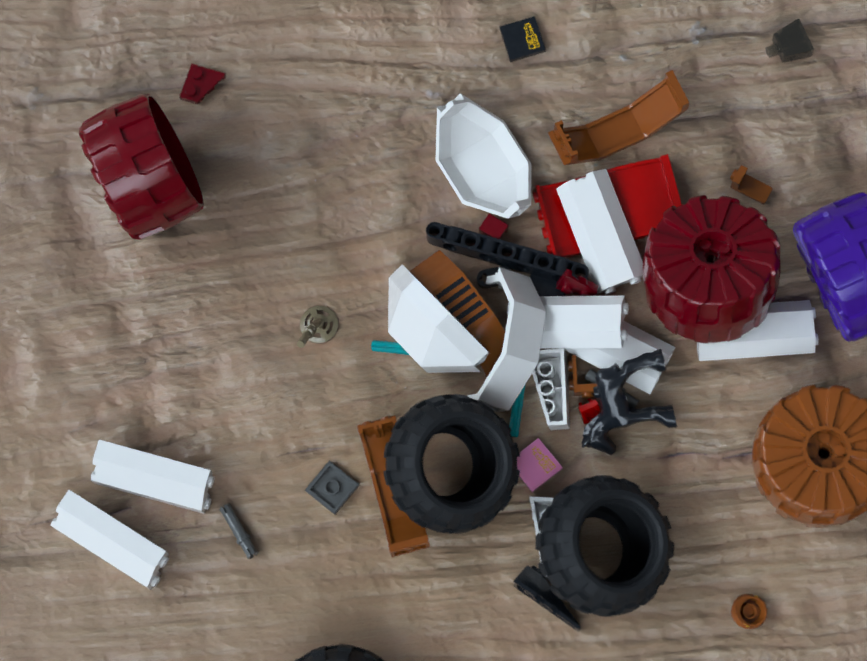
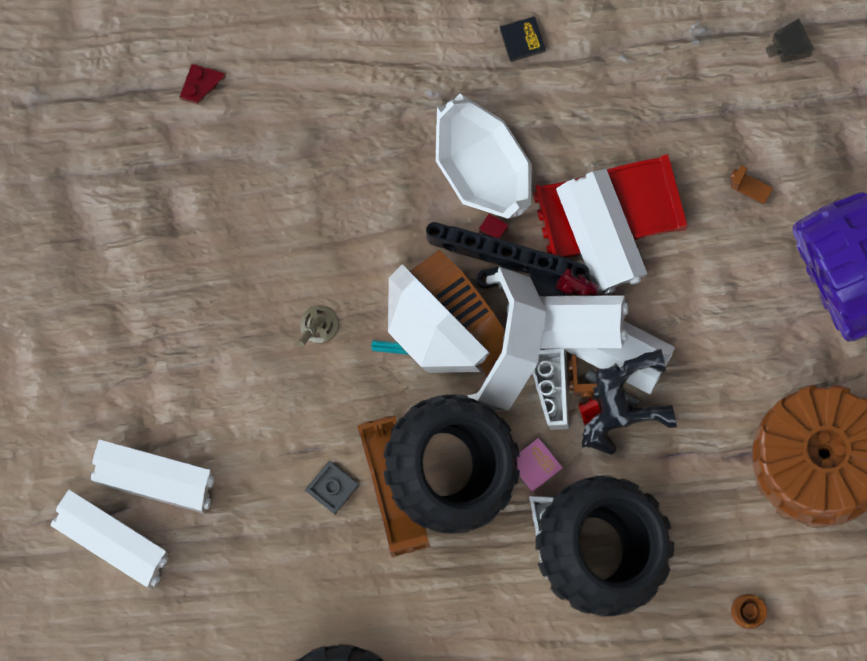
dark red wheel [79,94,204,240] -> none
dark grey pin [219,503,258,559] -> none
teal axle [509,384,526,437] -> none
black wedge [513,565,581,632] -> none
dark orange panel [548,70,689,165] -> none
dark red wheel [643,195,781,344] -> none
white panel [697,300,819,361] -> none

